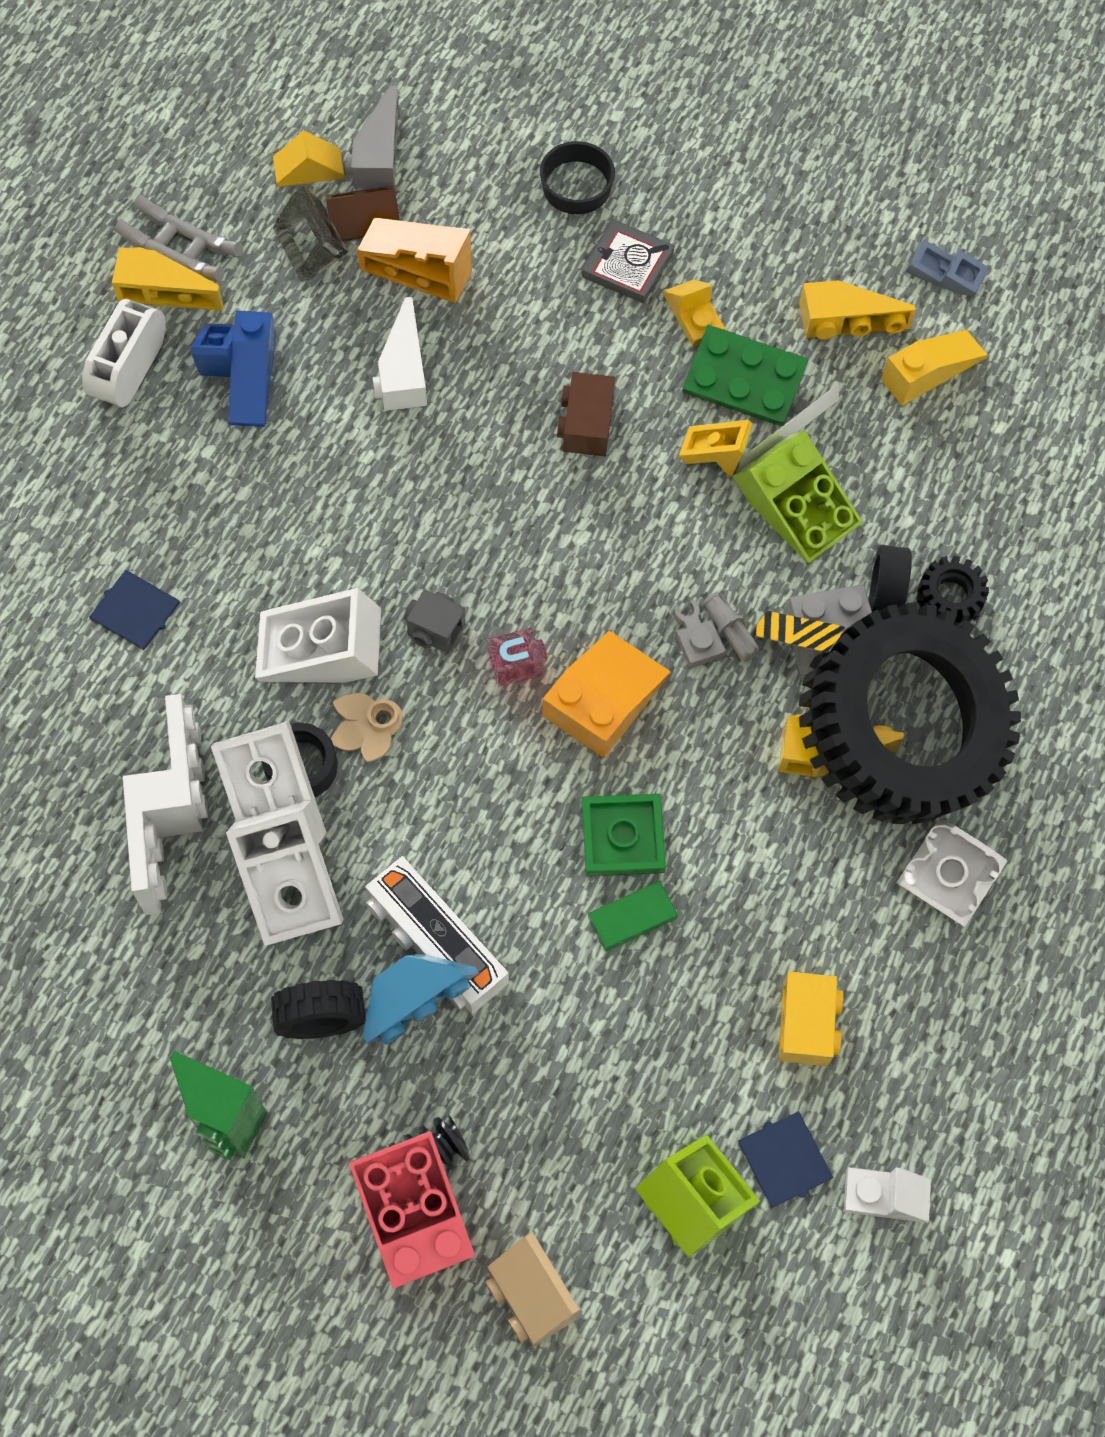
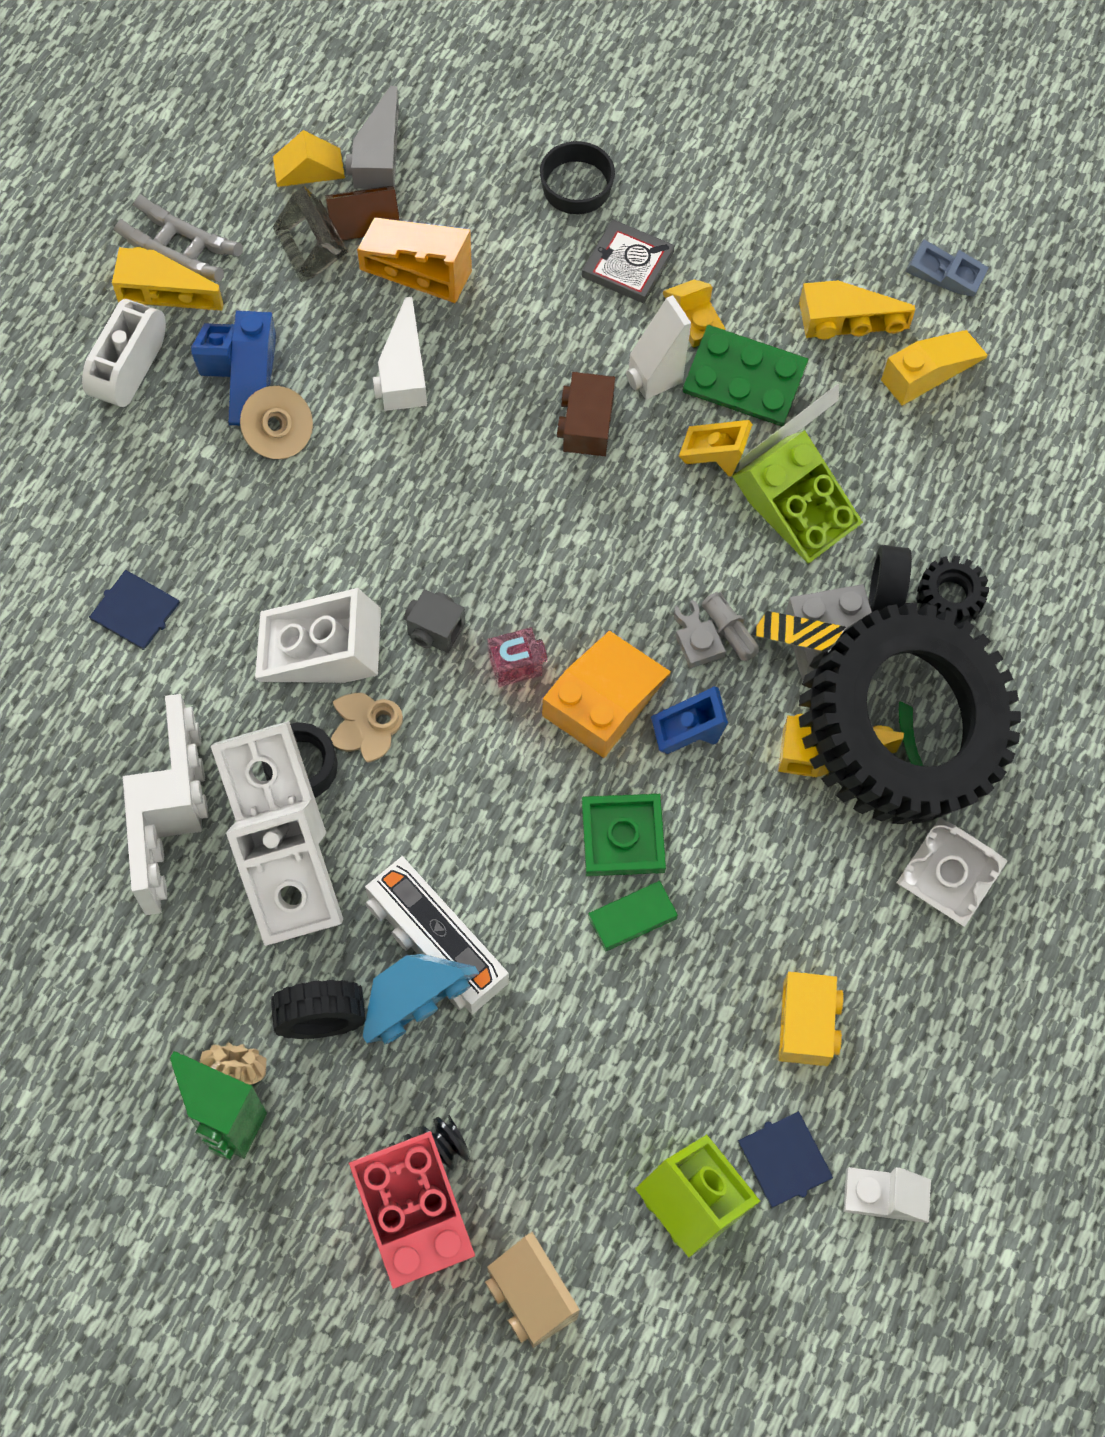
none -> tan gear [200,1042,267,1085]
none -> tan dish [240,386,313,459]
none -> white slope [626,295,691,400]
none -> blue slope [651,686,728,754]
none -> green sticker [899,701,923,766]

